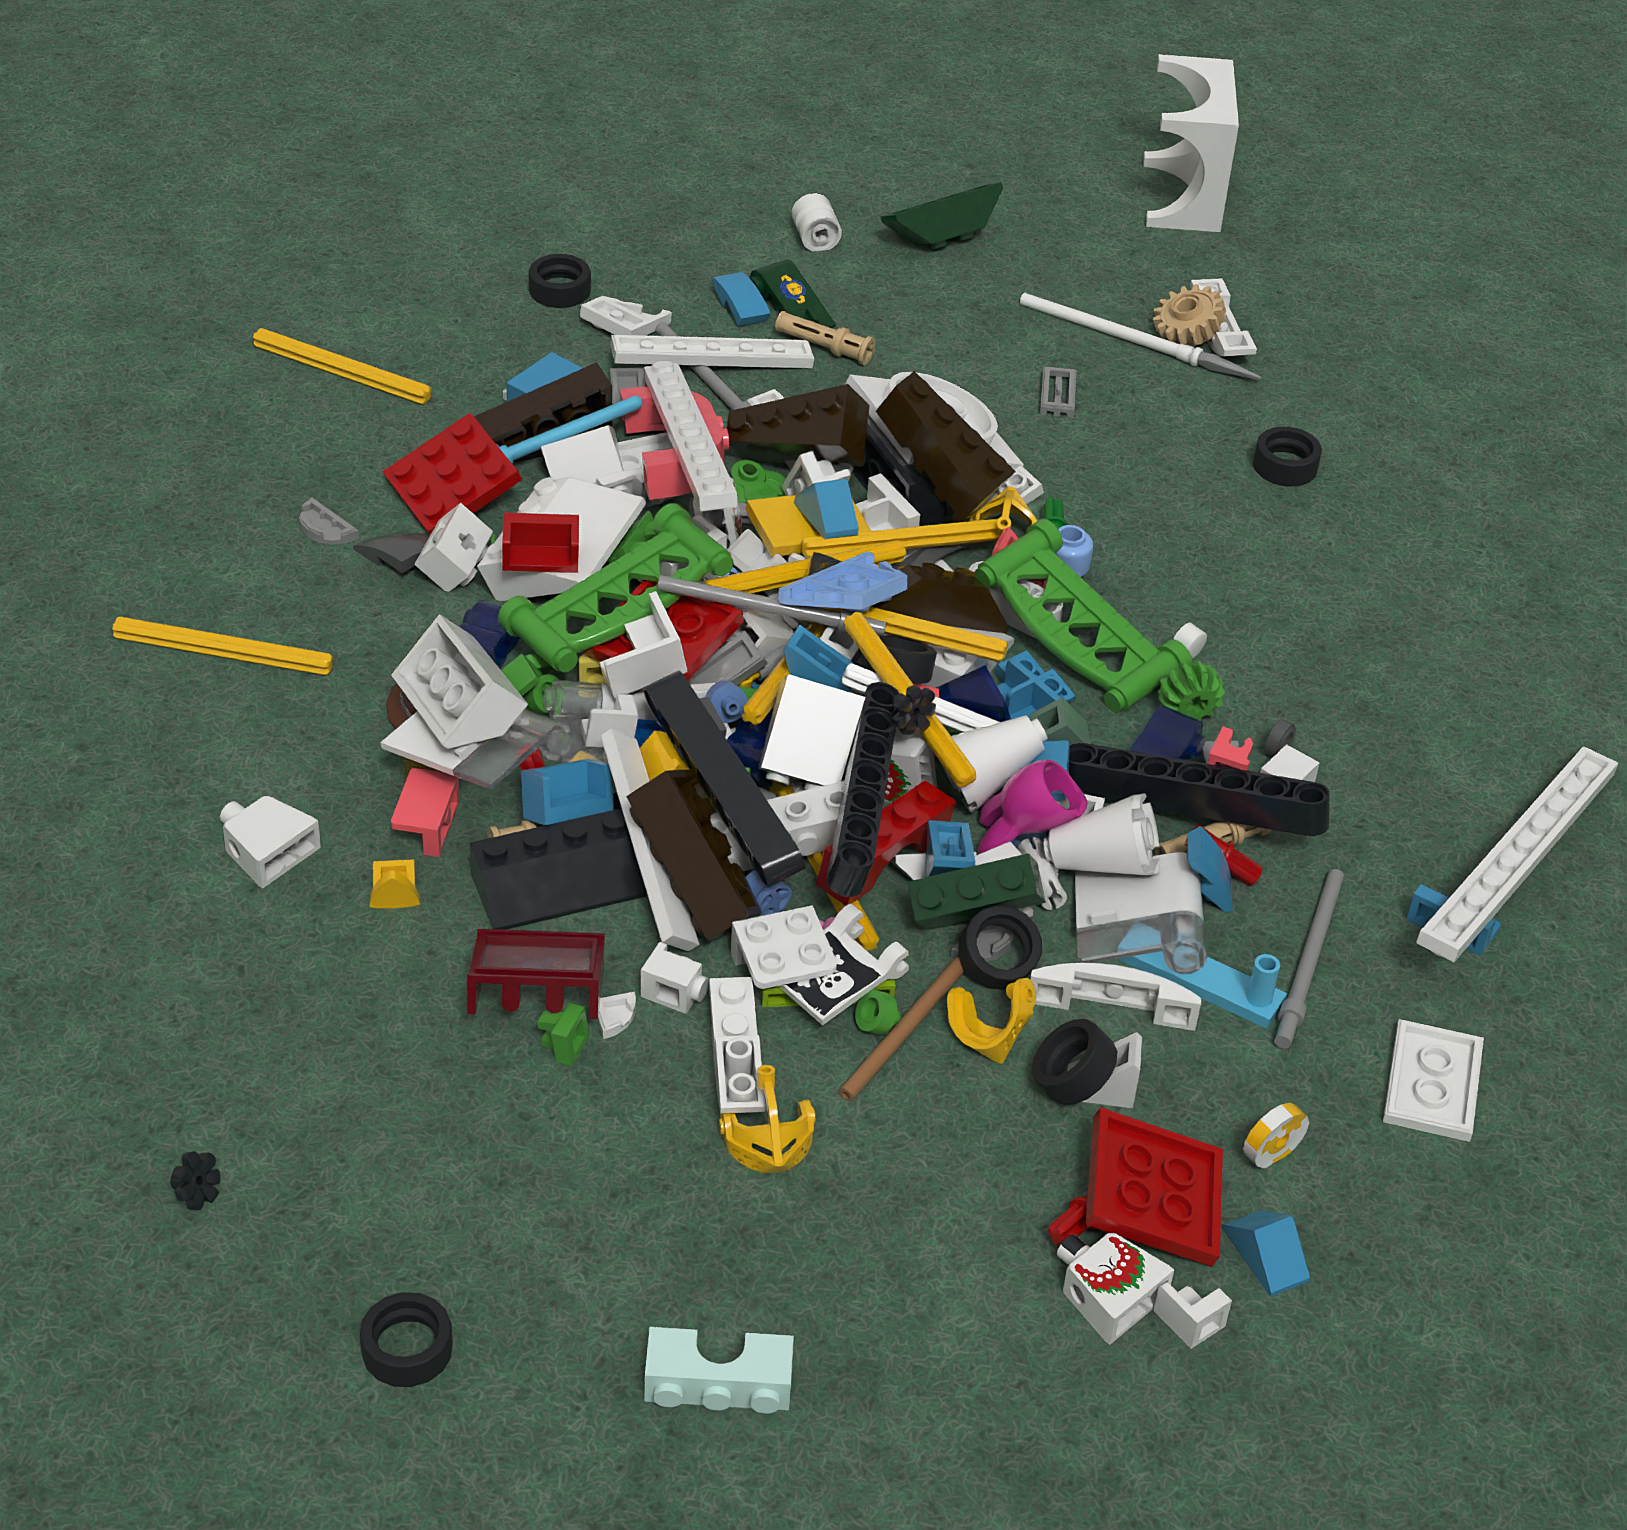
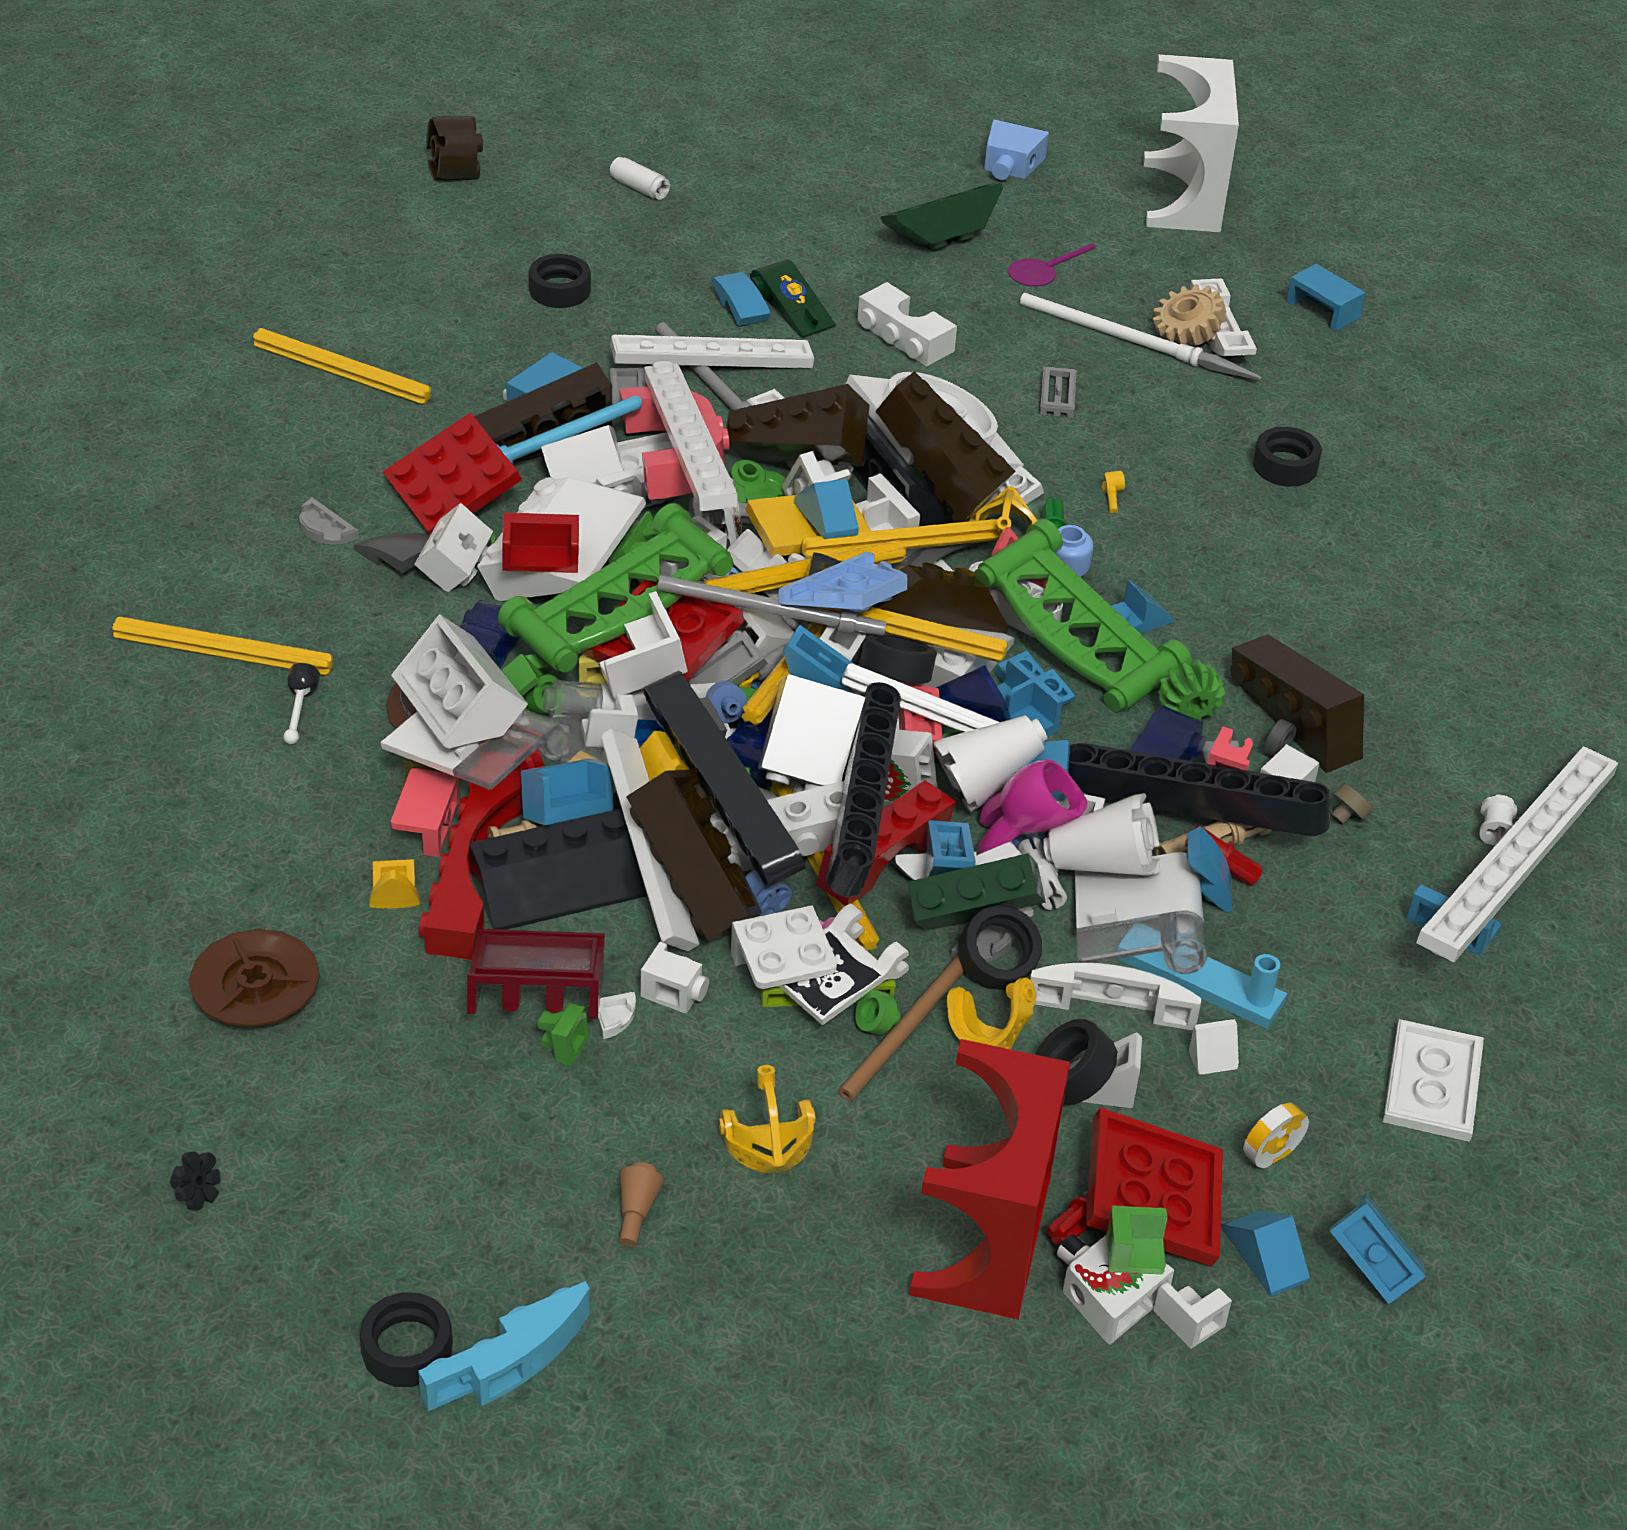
white torso [220,796,321,889] -> none
white wing [580,296,672,336] -> none
light aqua arch [644,1327,794,1414] -> none
white slope [709,977,766,1113] -> none
tan pin [775,311,876,366] -> none
white wheel [792,193,842,251] -> none
yellow axle [844,612,977,788] -> none
black plant [892,685,936,735] -> none
sand green brick [1030,697,1091,745] -> none
white piece [1173,623,1207,659] -> none
light grey bar [1274,869,1344,1049] -> none
none -> reddish brown piece [189,929,320,1027]
none -> hinge [283,663,320,744]
none -> medium azure slope [418,1281,590,1411]
none -> red arch [419,754,523,960]
none -> dark brown brick [426,116,483,180]
none -> white piece [610,157,670,200]
none -> medium nougat cone [619,1162,664,1247]
none -> white arch [857,282,957,366]
none -> red piece [909,1039,1070,1320]
none -> light blue torso [984,119,1049,180]
none -> magenta piece [1008,243,1096,287]
none -> yellow hand [1102,470,1125,513]
none -> bright green panel [1106,1206,1168,1274]
none -> dark azure slope [1112,580,1173,633]
none -> white slope [1189,1019,1239,1075]
none -> dark brown wedge [1230,634,1364,773]
none -> dark azure panel [1286,264,1366,331]
none -> dark azure panel [1330,1194,1426,1304]
none -> dark tan tile [1332,783,1374,824]
none -> white bush [1479,795,1517,845]

